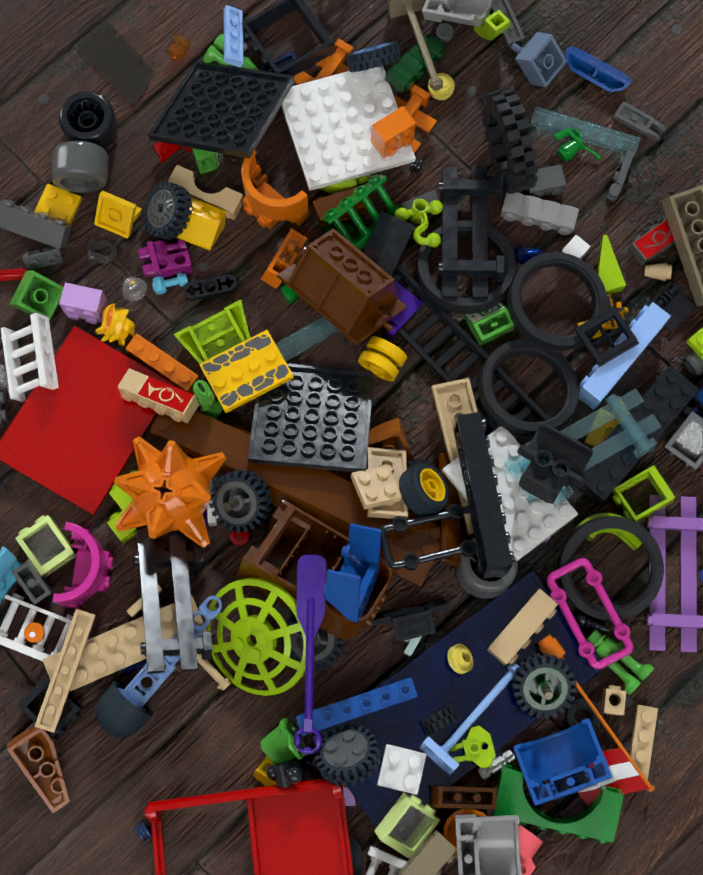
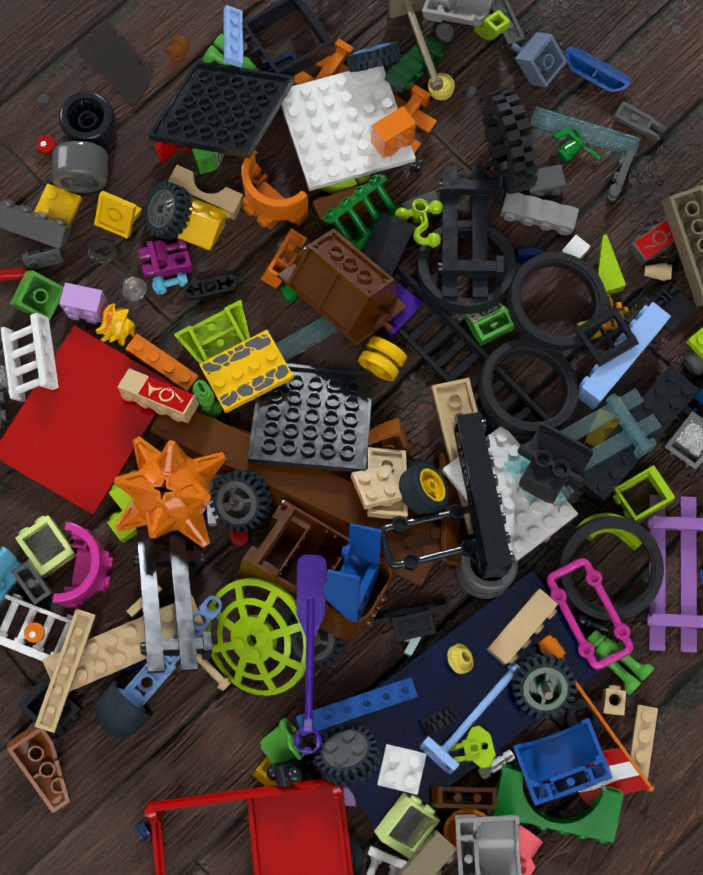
none -> red tile [37,135,56,155]

